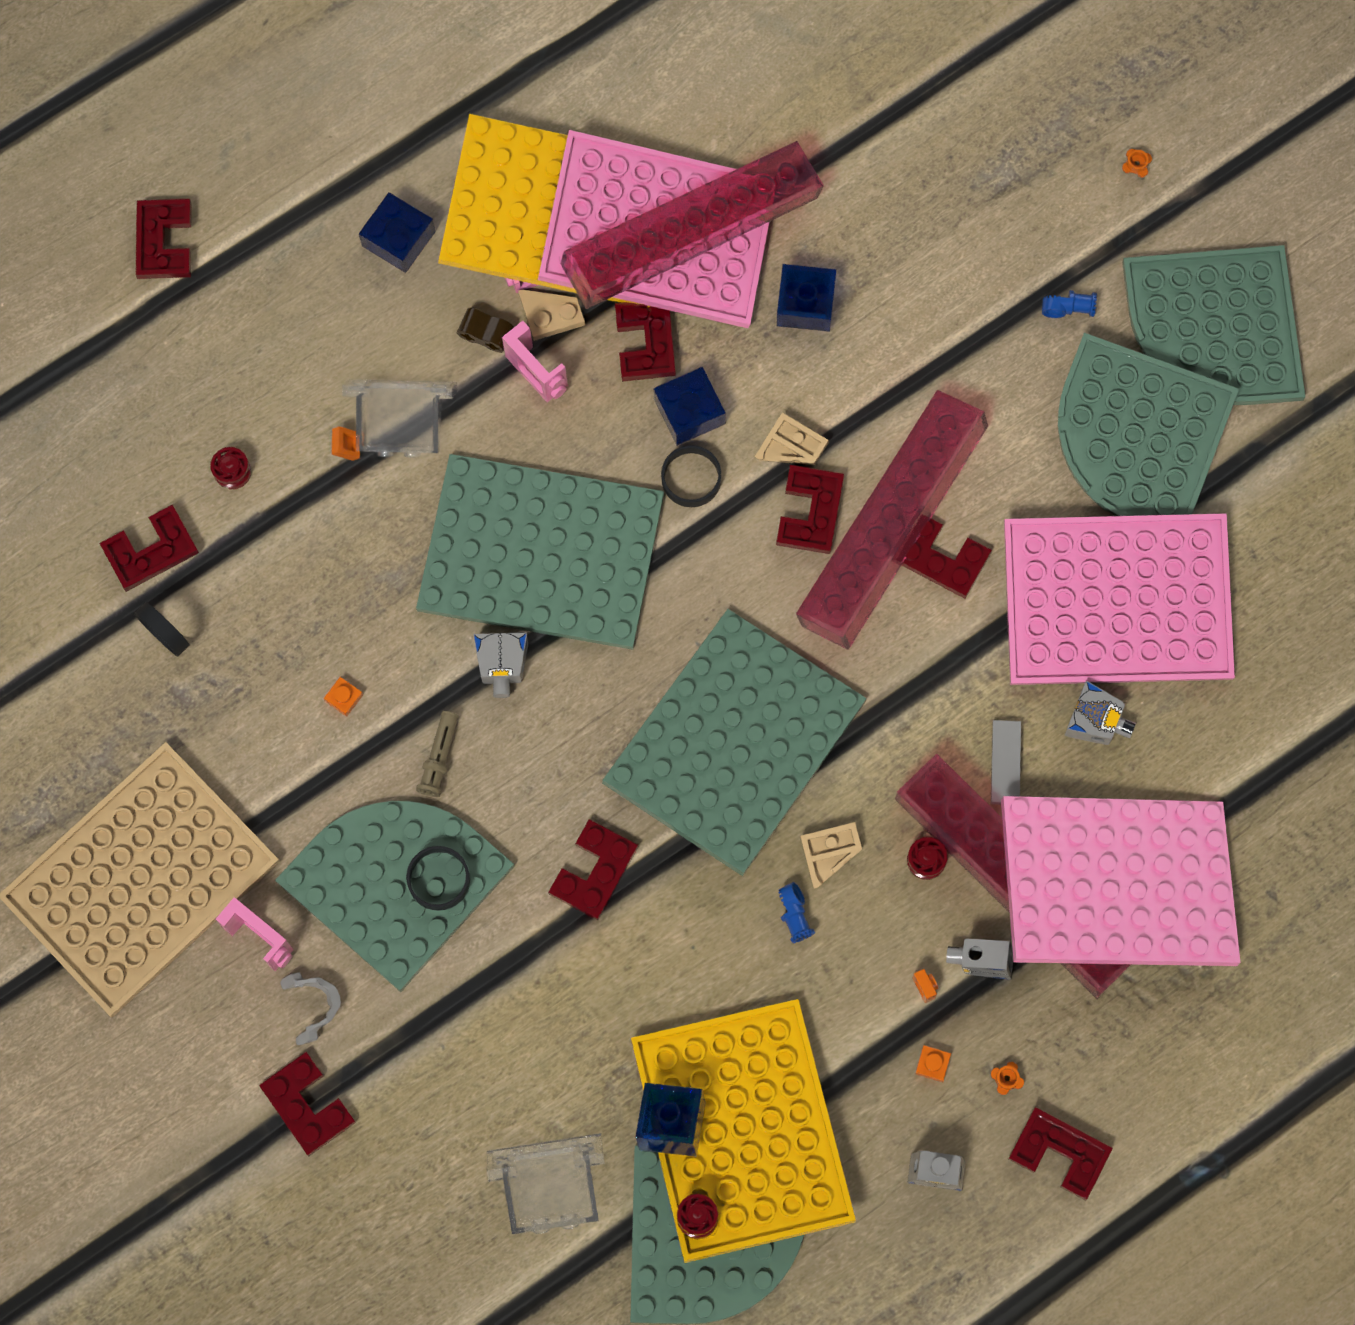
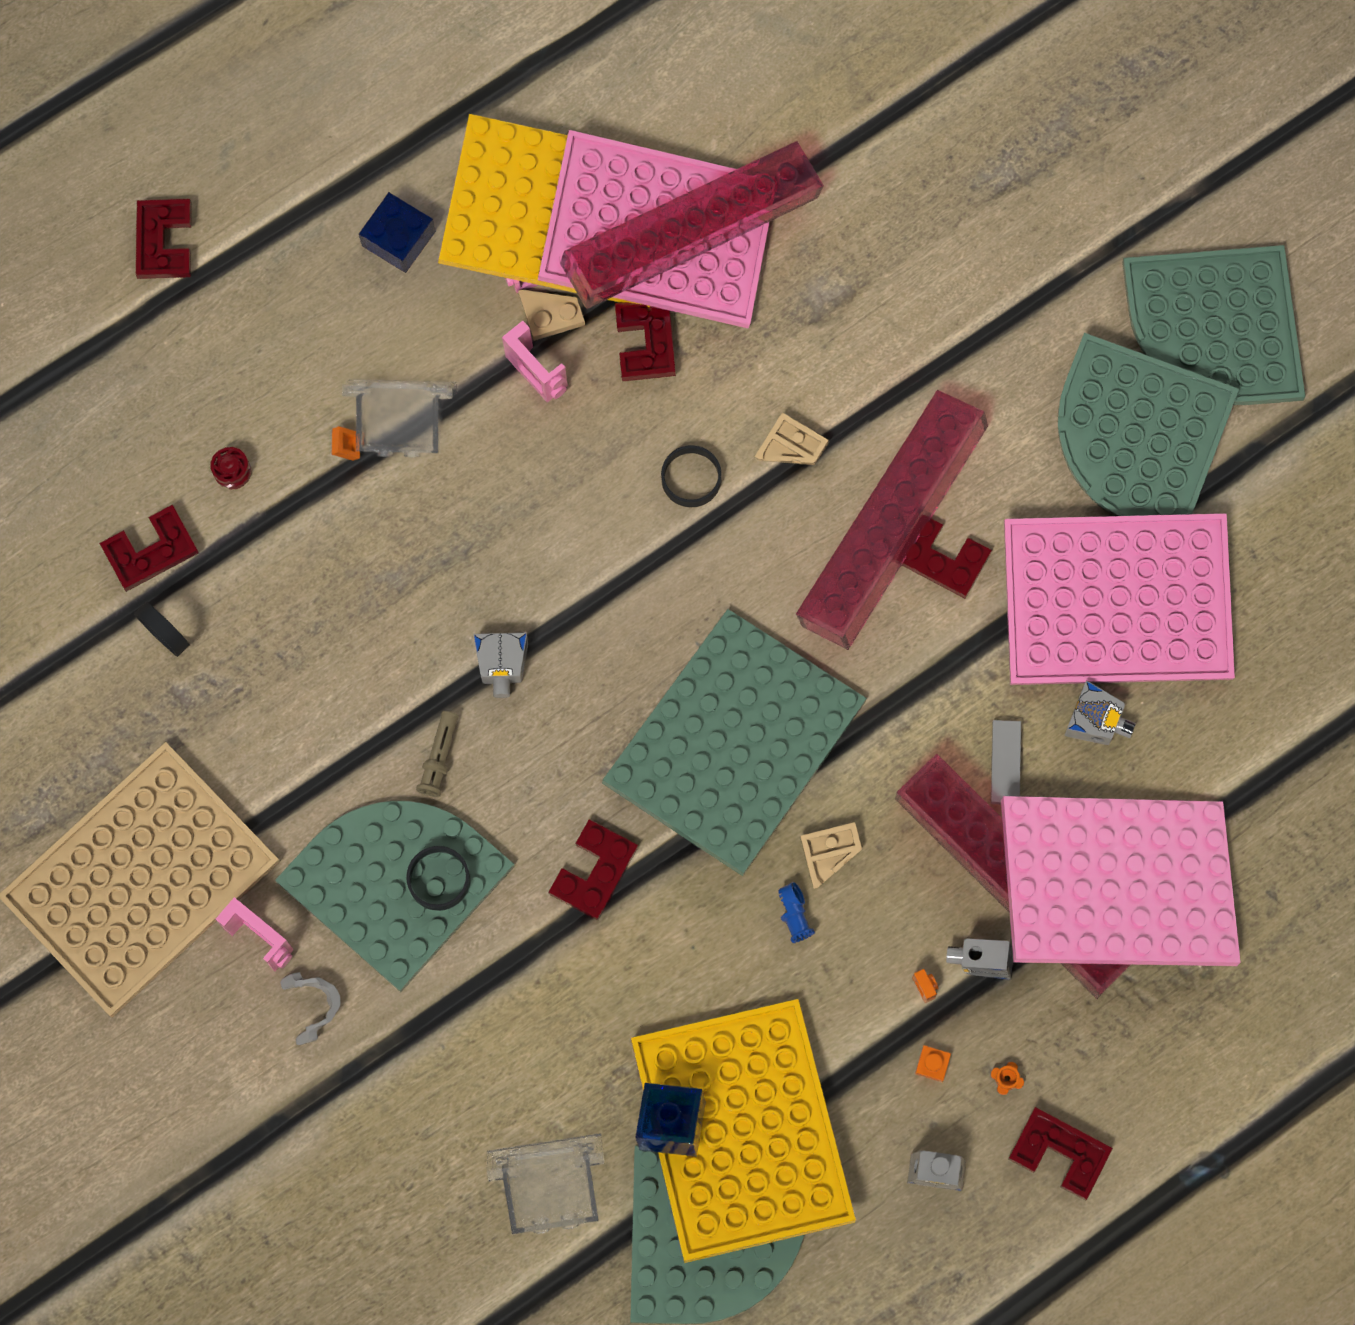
dark red plate [259,1052,356,1156] -> none
orange plate [323,677,363,717] -> none
sand green plate [416,454,664,650] -> none
dark brown axle [457,308,514,353] -> none
clear blue brick [653,367,726,446] -> none
dark red wheel [677,1194,718,1240] -> none
clear blue brick [776,264,837,332] -> none
dark red plate [776,465,844,554] -> none
dark red wheel [907,837,947,880] -> none
blue connector [1042,290,1097,318] -> none
orange plate [1122,149,1152,178] -> none

